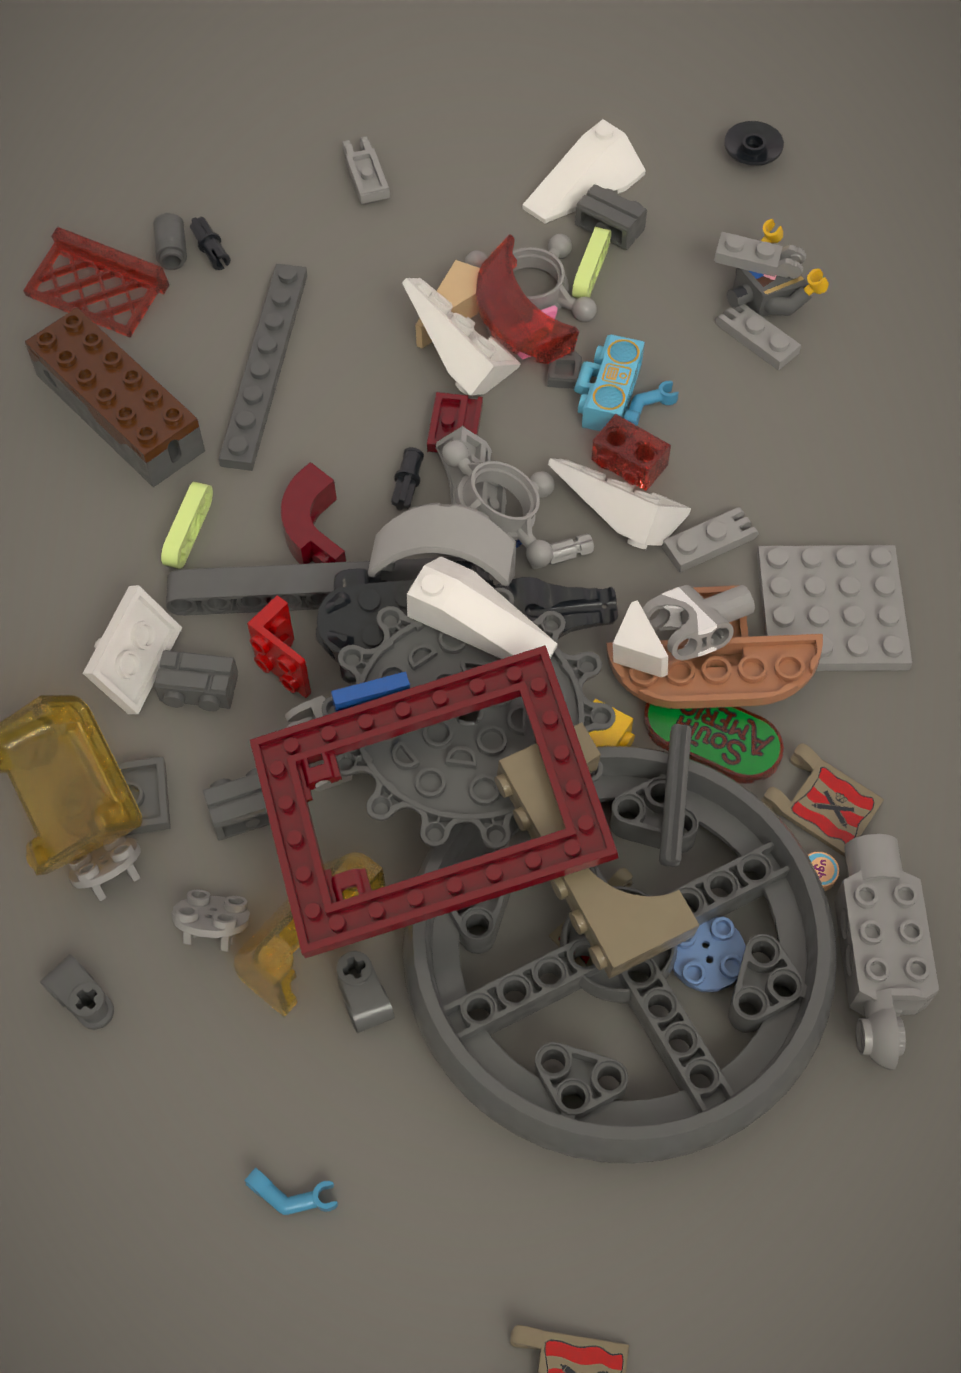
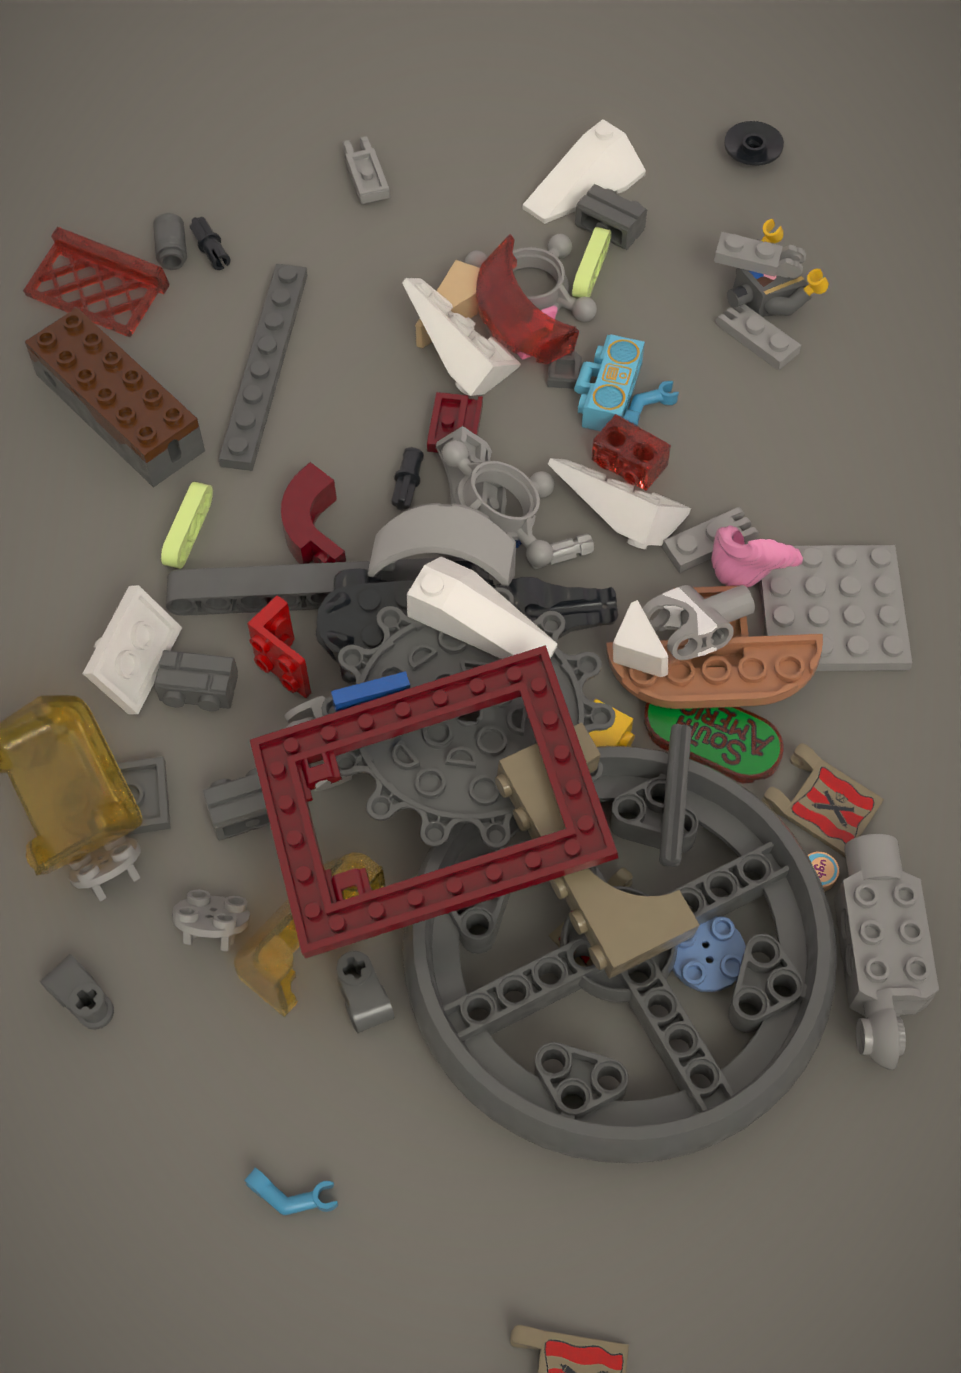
none -> bright pink piece [711,525,803,588]

